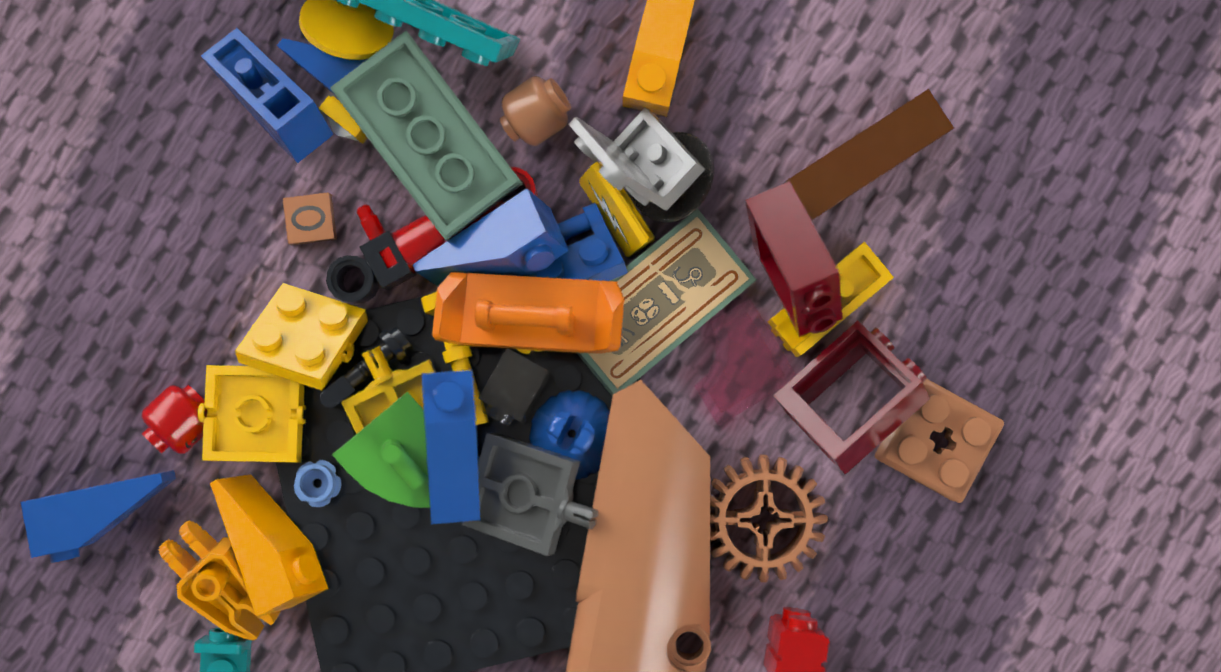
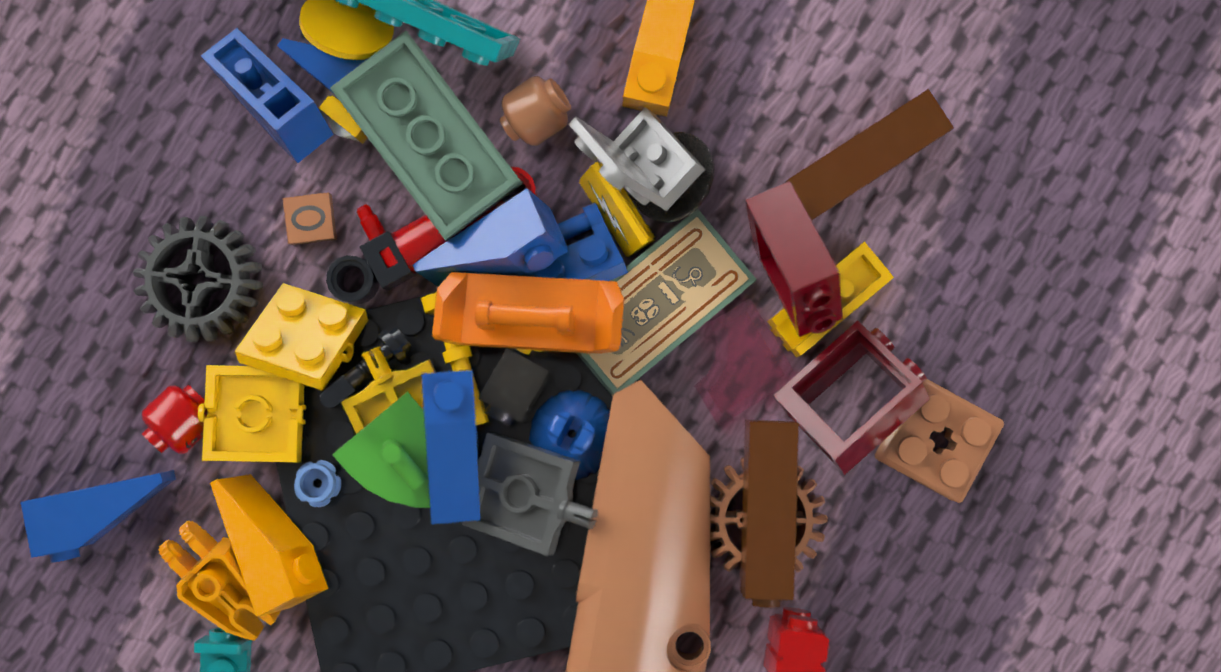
none -> dark grey gear [132,216,263,342]
none -> reddish brown brick [740,420,799,608]

